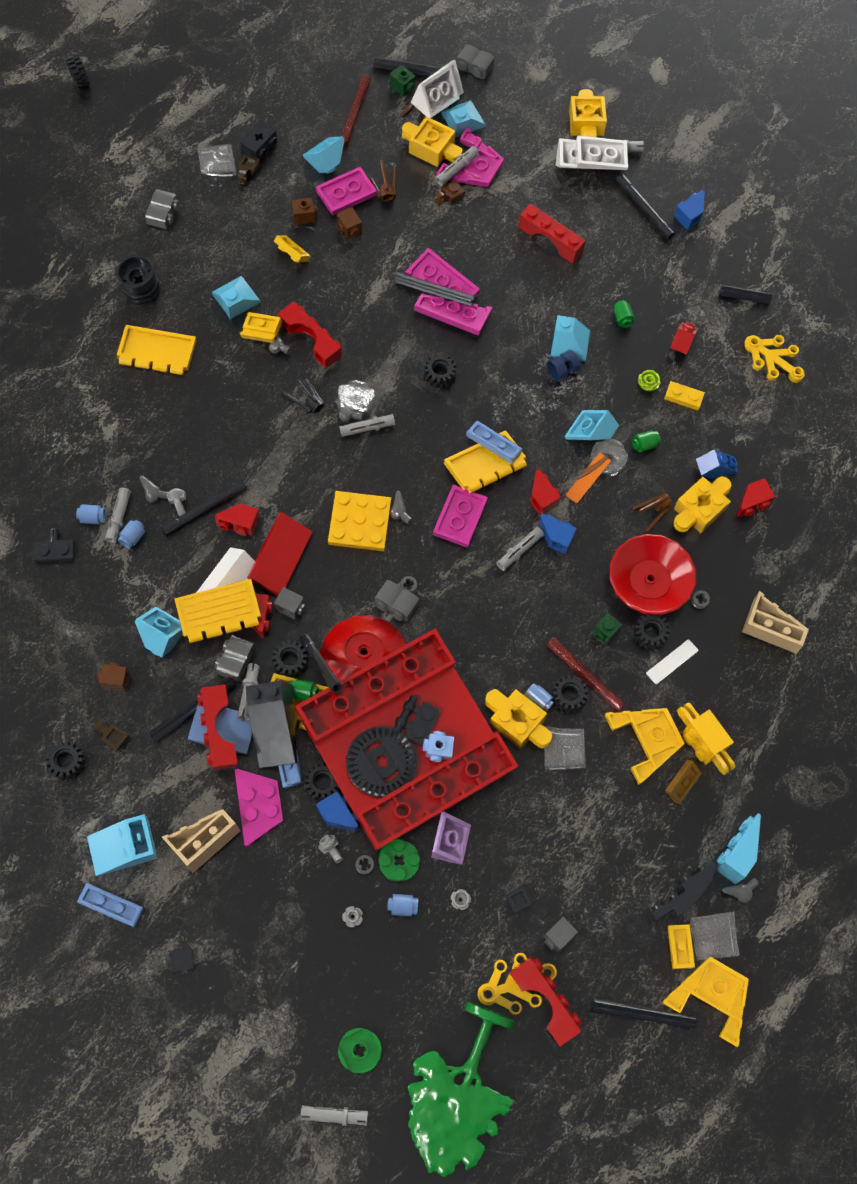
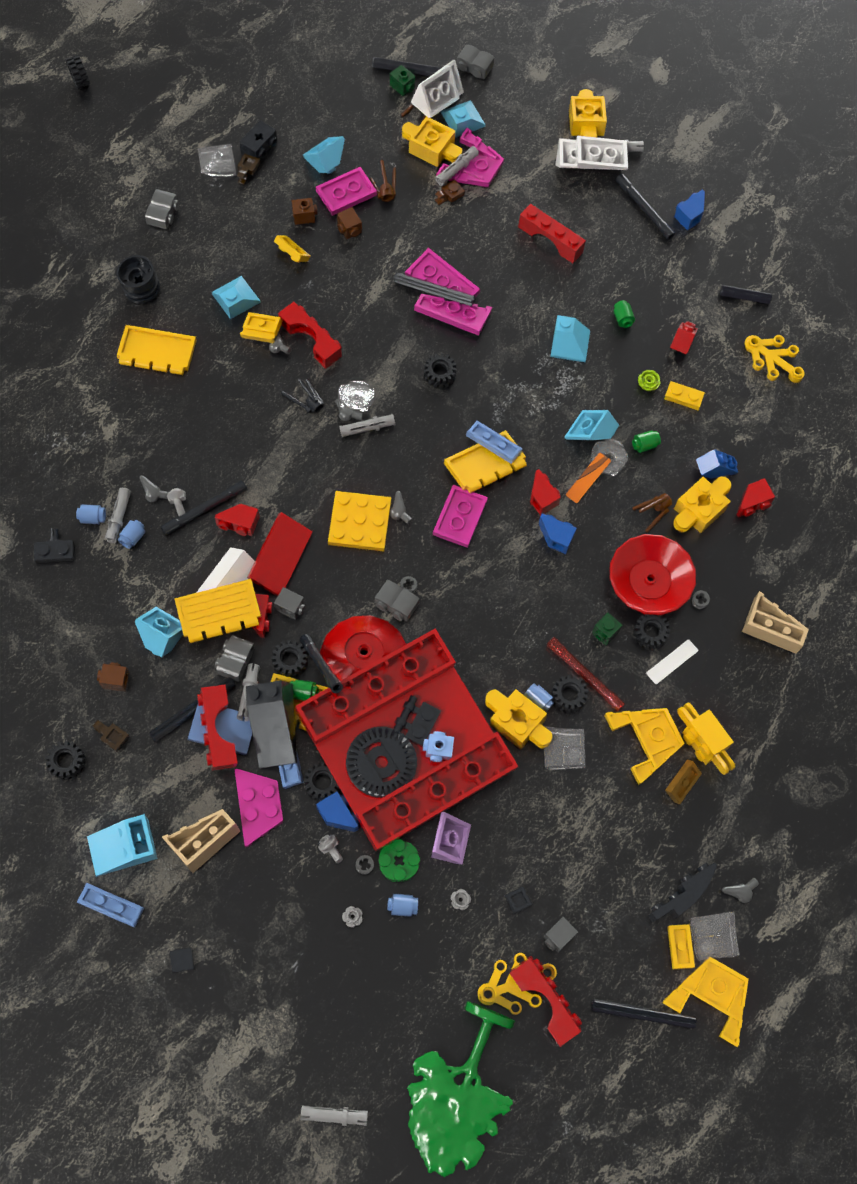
green plate [338,1028,381,1074] -> none
clear red piece [340,75,371,146] -> none
light grey pin [496,527,544,571] -> none
dark blue wheel [547,349,581,382] -> none
medium azure slope [716,813,761,884] -> none

